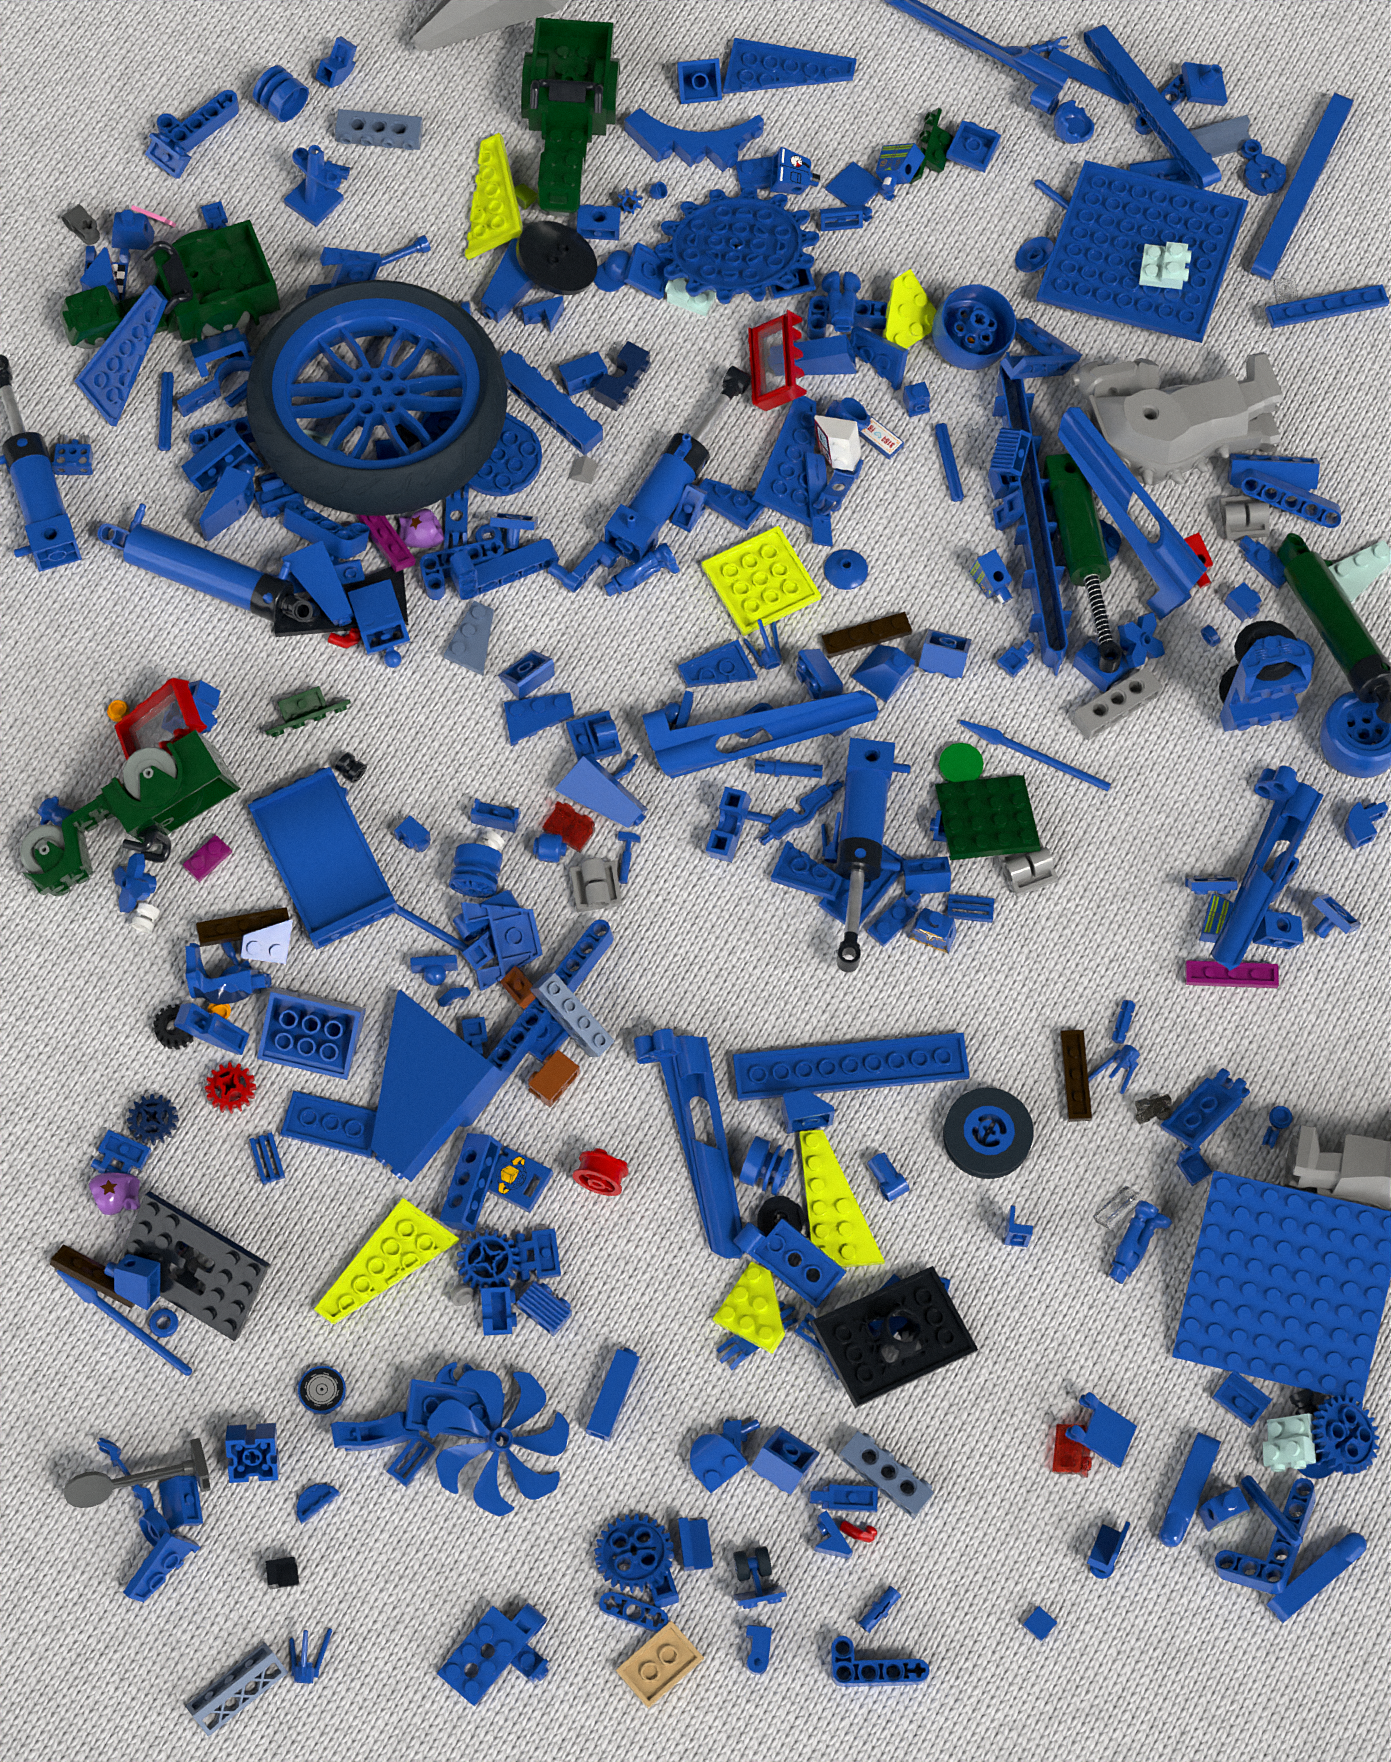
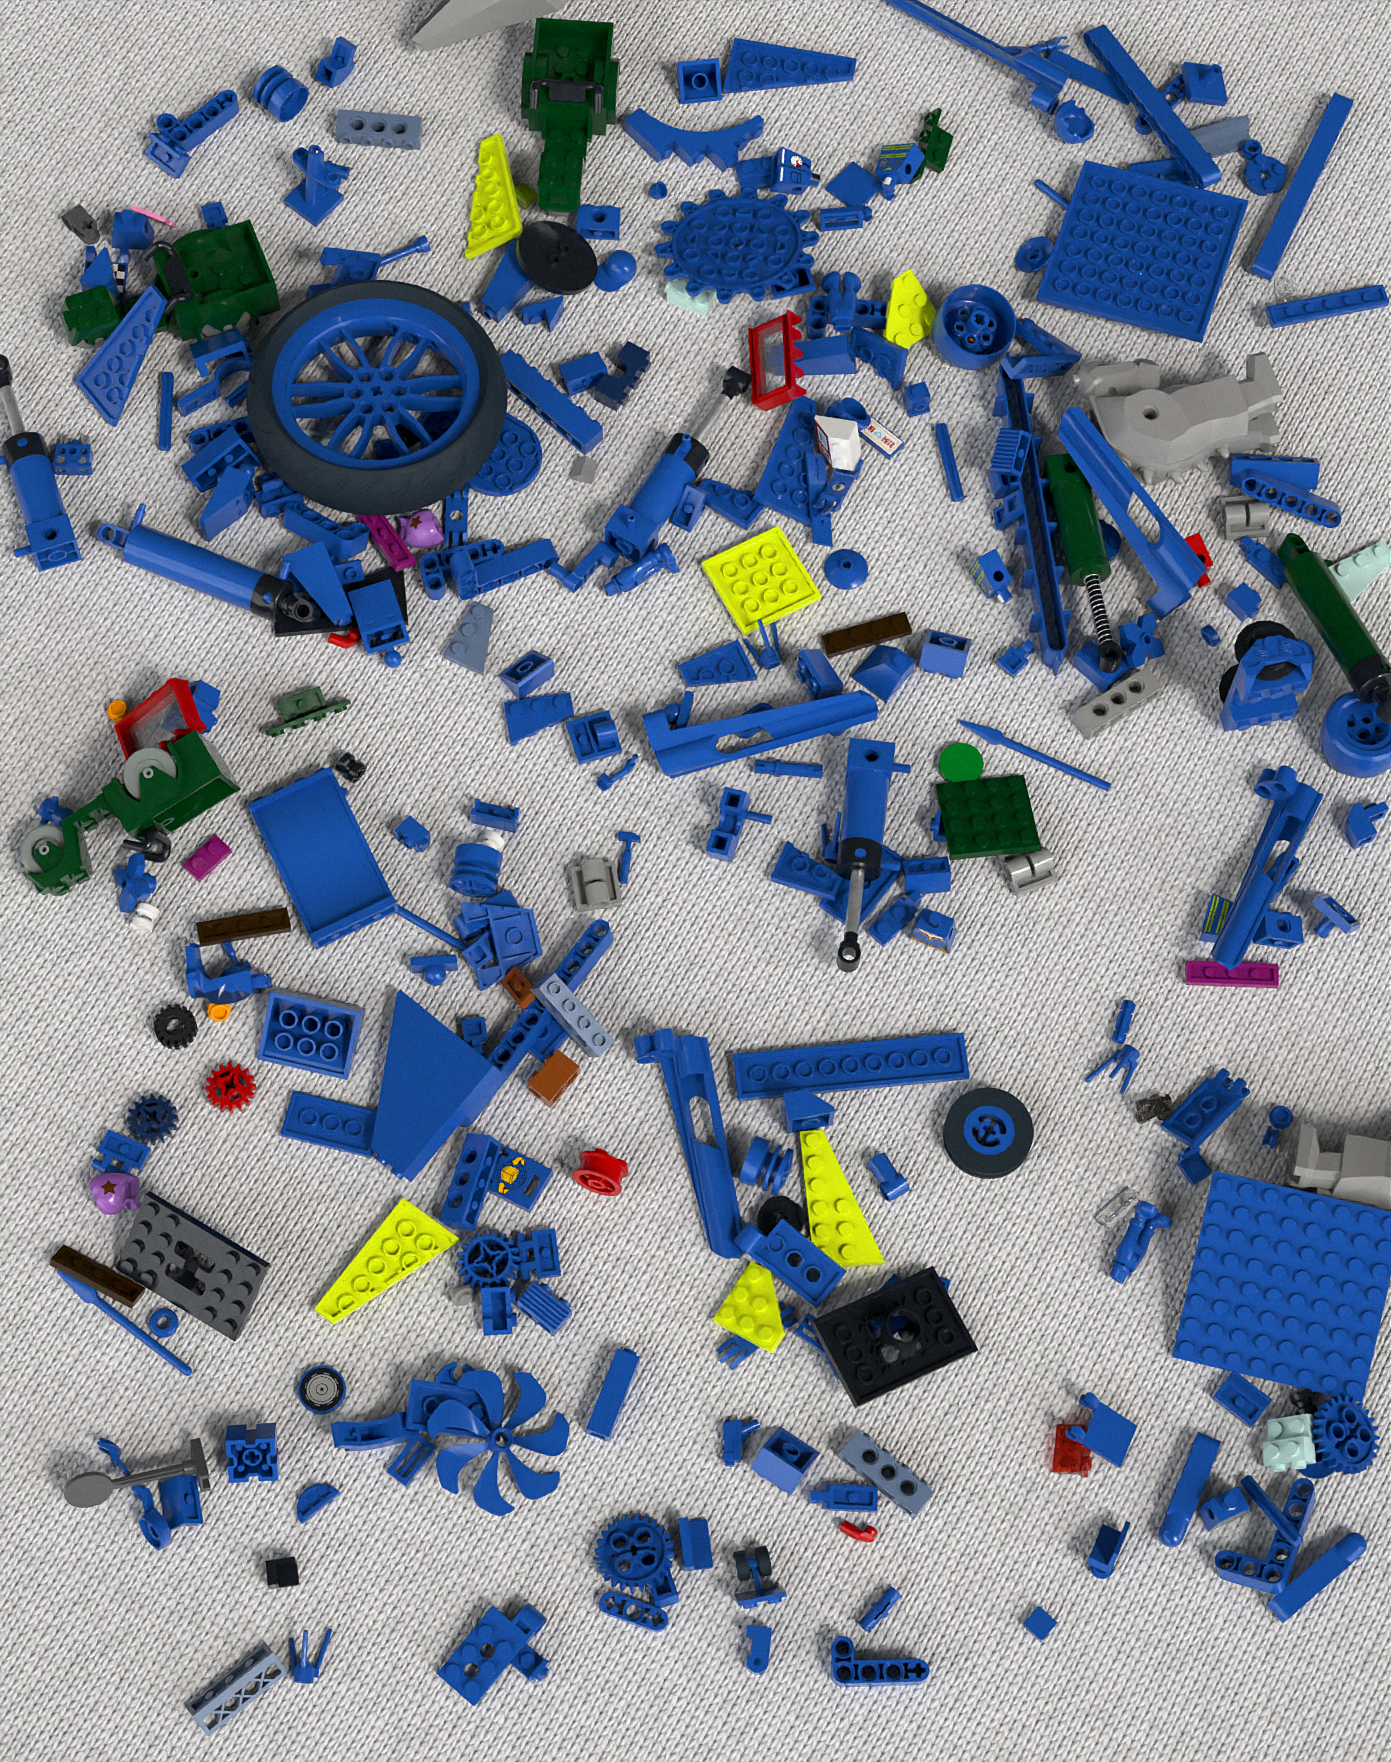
blue torso [105,1254,160,1310] -> none
blue wing [123,1531,201,1603] -> none
blue slope [174,1003,250,1055] -> none
wing [239,919,293,964] -> none
blue tile [249,1132,285,1185] -> none
blue tile [438,987,471,1007] -> none
blue piece [475,524,502,543] -> none
blue tile [490,512,538,549] -> none
blue head [533,832,567,863] -> none
clear red bracket [542,801,595,853] -> none
slope [555,754,648,828] -> none
tan plate [616,1620,704,1709] -> none
blue gear [617,187,643,214] -> none
blue plate [624,242,673,300] -> none
blue slope [690,1432,749,1493] -> none
blue piece [759,779,843,846] -> none
blue slope [814,1510,853,1559] -> none
blue plate [946,120,1001,173] -> none
blue tile [947,894,995,923] -> none
blue panel [1004,1205,1033,1248] -> none
dark brown plate [1060,1029,1092,1122] -> none
light aqua plate [1139,242,1192,290] -> none
blue plate [1185,875,1237,895] -> none

